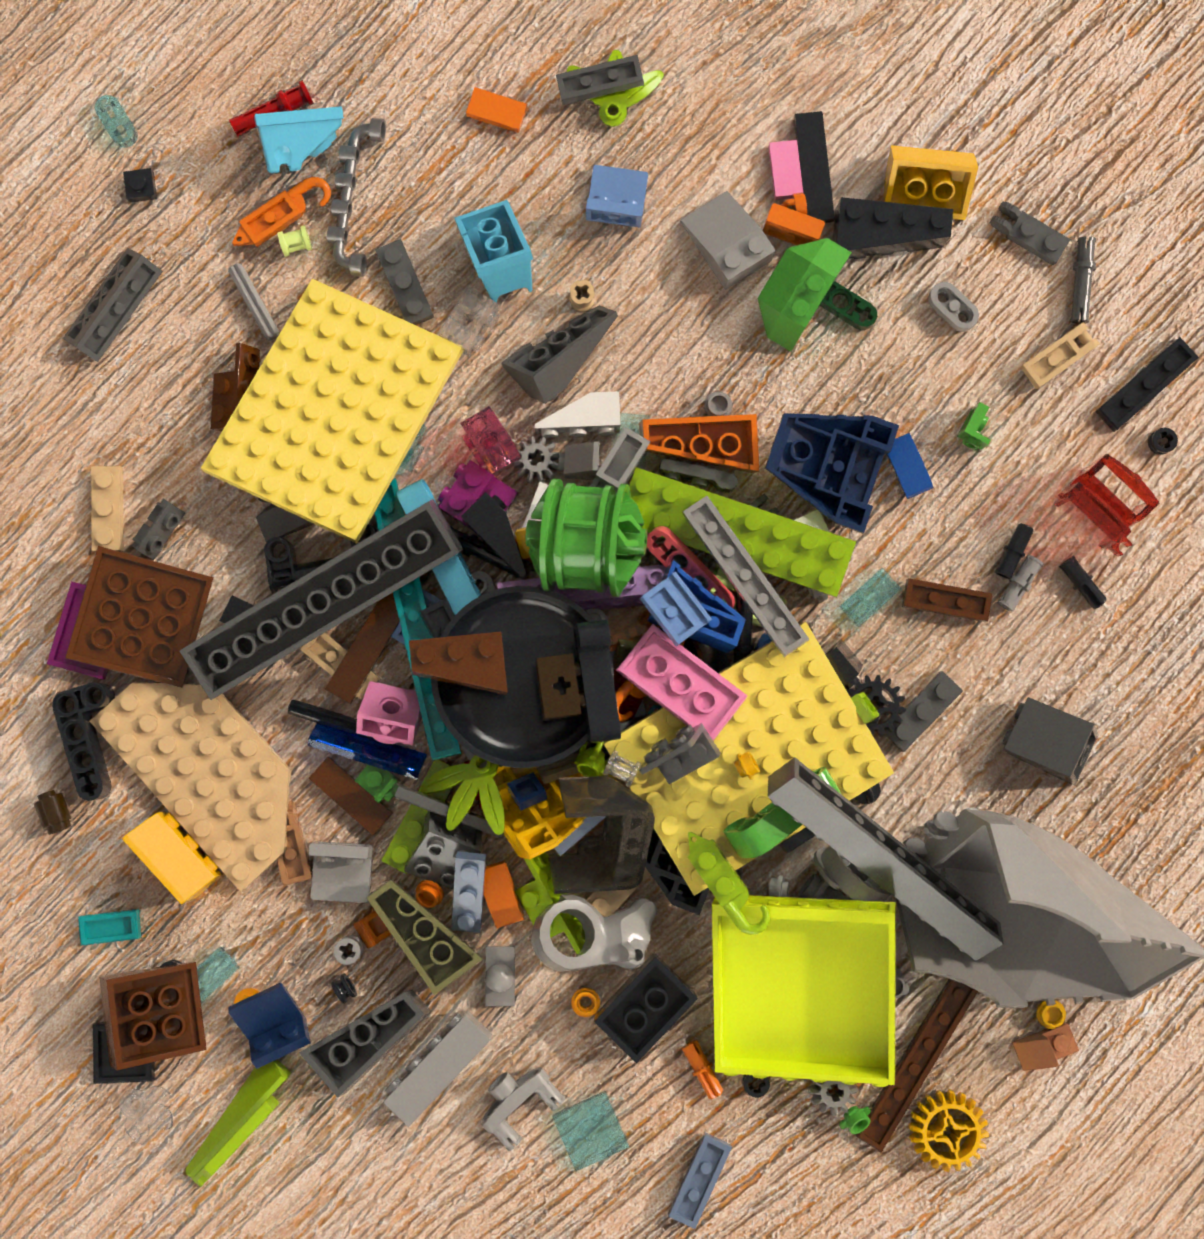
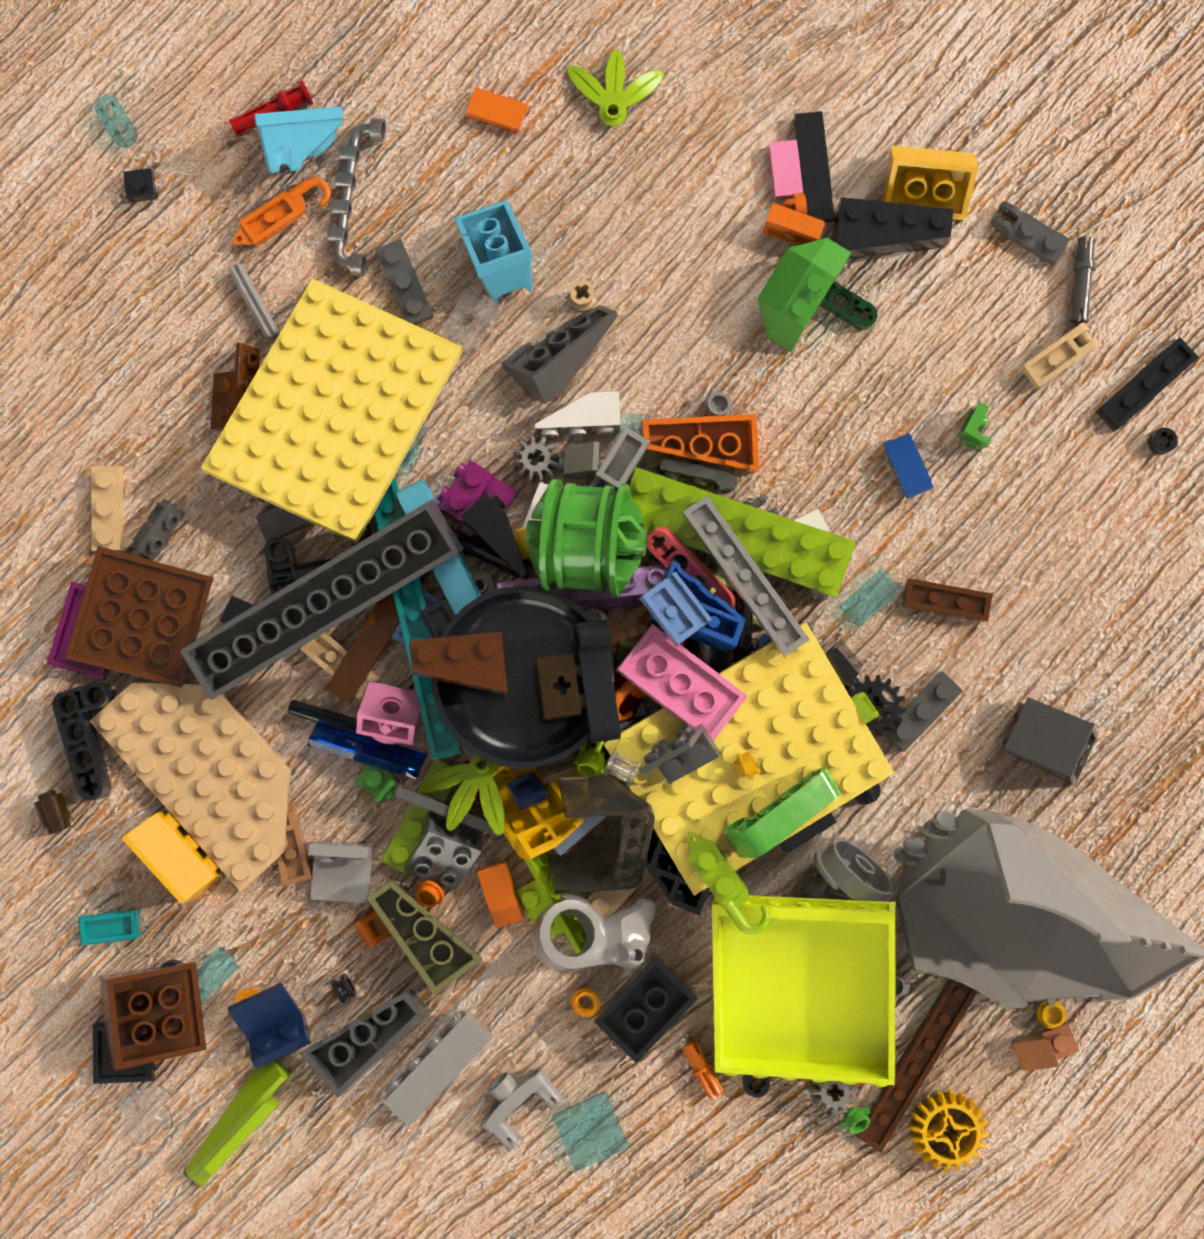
dark grey fence [62,248,163,362] -> none
yellowish green bush [277,225,312,257] -> none
reddish brown tile [309,757,393,835] -> none
light grey bush [334,934,364,965] -> none
sand blue plate [451,851,486,933] -> none
clear pink brick [460,406,521,475] -> none
light grey tile [485,946,515,1006] -> none
dark grey plate [556,55,644,105] -> none
medium blue bracket [586,165,648,228] -> none
sand blue plate [668,1132,732,1229] -> none
light grey slope [680,191,776,290] -> none
dark blue wedge [765,413,899,534] -> none
brick [768,757,1004,960] -> none
white plate [769,875,789,897] -> none
light grey plate [928,282,979,332] -> none
black axle [994,523,1034,580] -> none
light grey pin [997,555,1043,612] -> none
clear red animal [1054,454,1160,557] -> none
black axle [1059,556,1107,609] -> none

